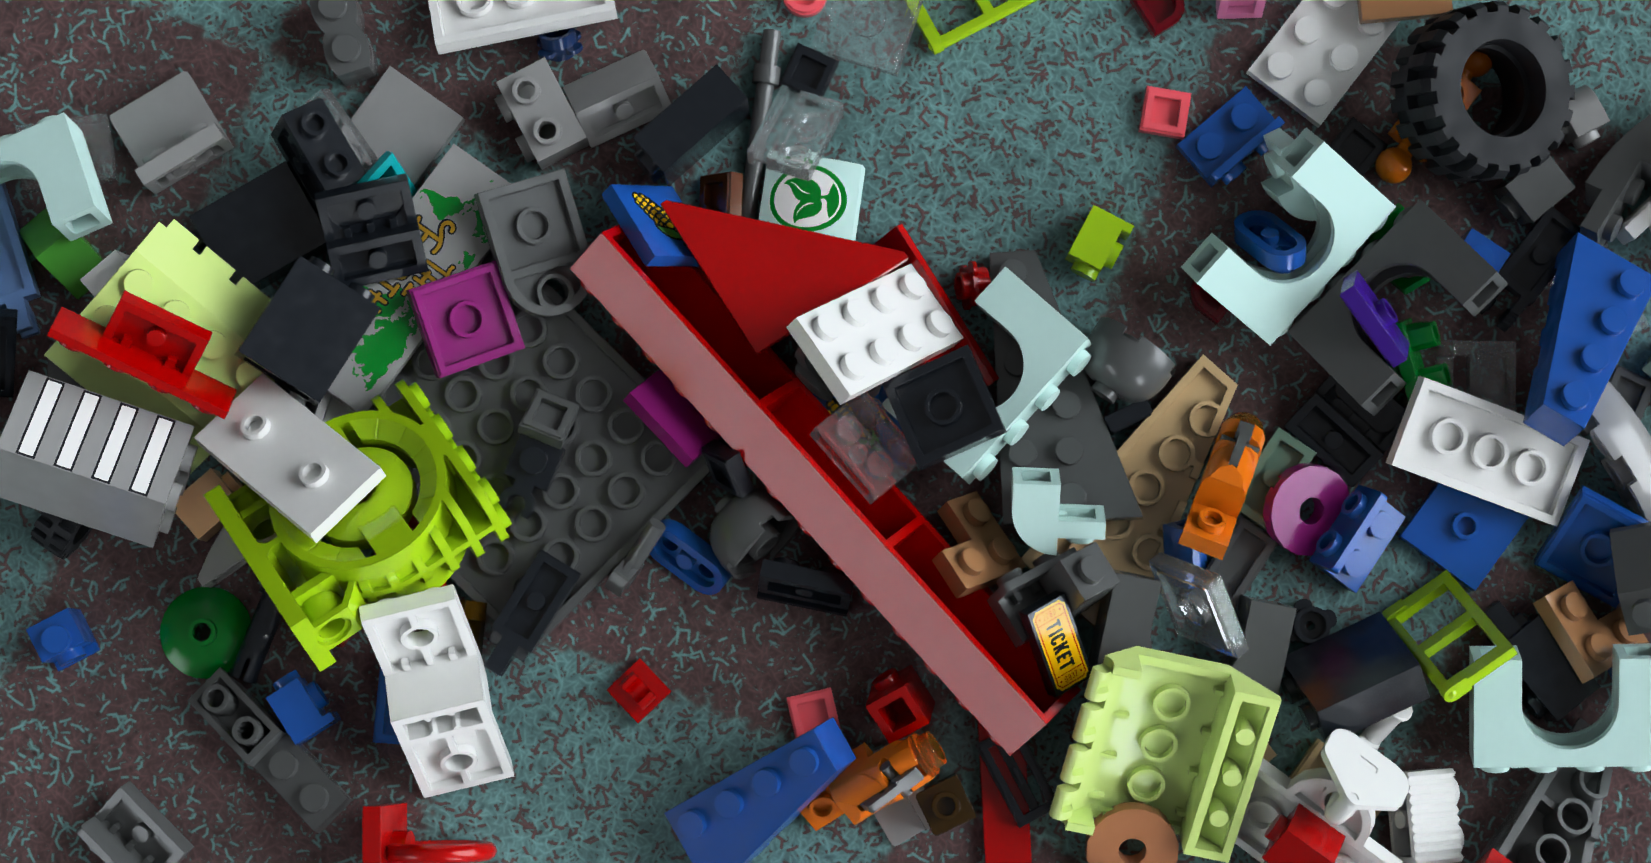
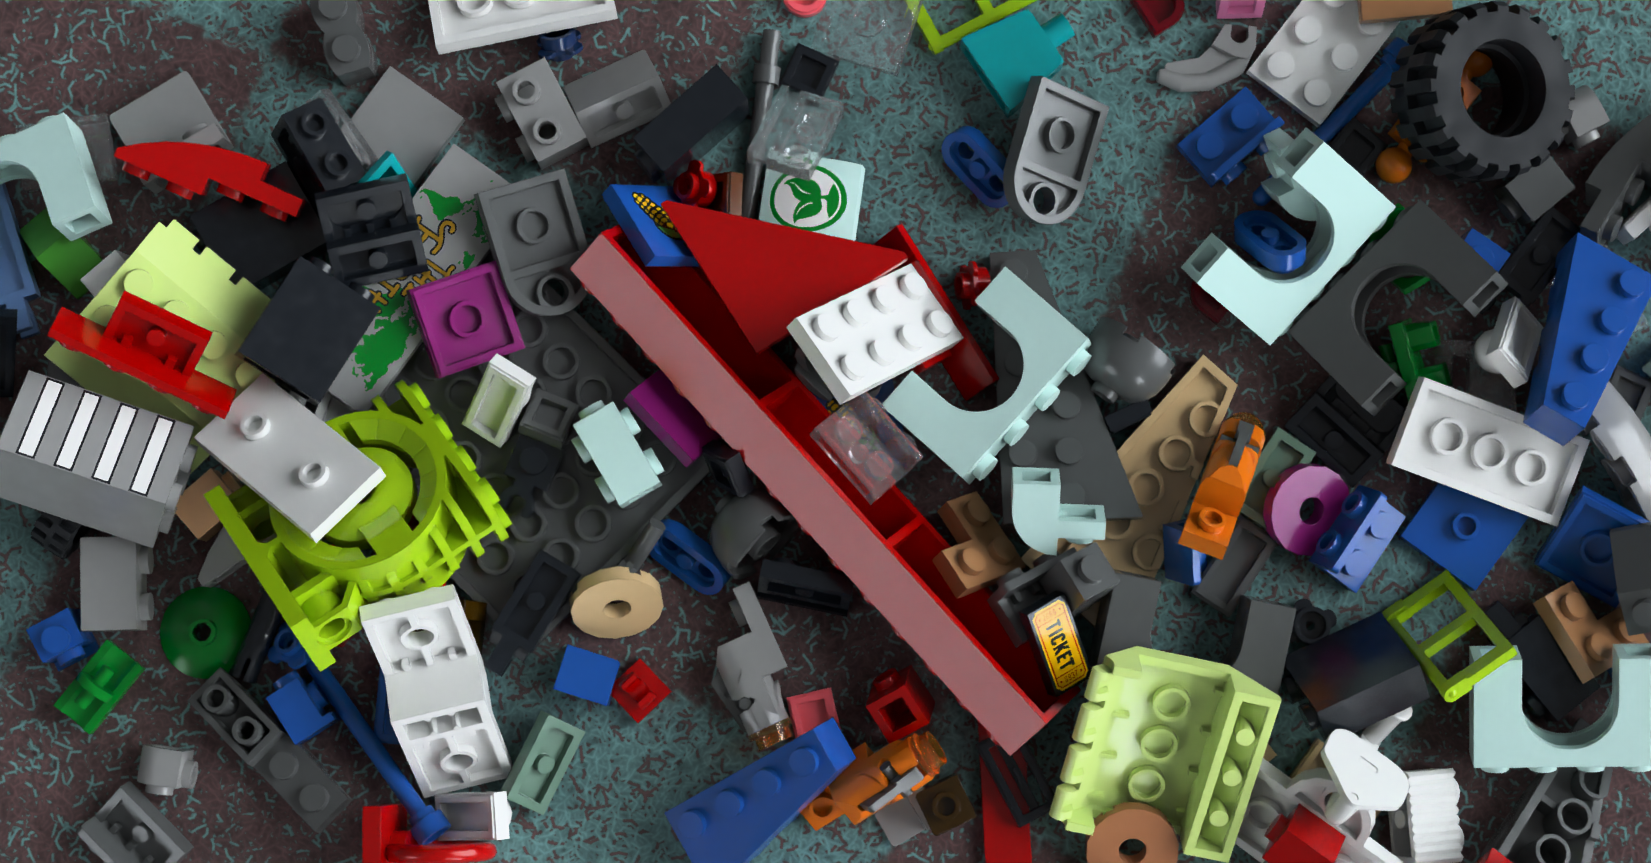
black plate [882,344,1007,471] -> none
lime brick [1065,205,1134,282] -> none
coral tile [1138,86,1192,140] -> none
clear tile [1149,552,1250,659] -> none
dark purple plate [1340,270,1410,368] -> none
none -> green hips [53,639,146,734]
none -> light grey brick [80,536,154,632]
none -> red slope [114,141,307,222]
none -> light grey plate [137,744,198,796]
none -> blue plate [268,621,311,669]
none -> blue piece [306,660,451,845]
none -> white tile [435,791,512,841]
none -> white tile [462,354,536,448]
none -> sand green plate [500,710,585,815]
none -> blue panel [553,644,620,706]
none -> tan tile [569,566,664,639]
none -> light aqua brick [571,400,665,509]
none -> red plate [673,160,717,208]
none -> light grey plate [711,582,793,751]
none -> blue plate [941,126,1008,208]
none -> teal torso [959,9,1075,118]
none -> dark grey plate [1003,76,1110,225]
none -> light grey piece [1156,24,1257,92]
none -> blue piece [1252,37,1409,206]
none -> white tile [1474,296,1544,388]

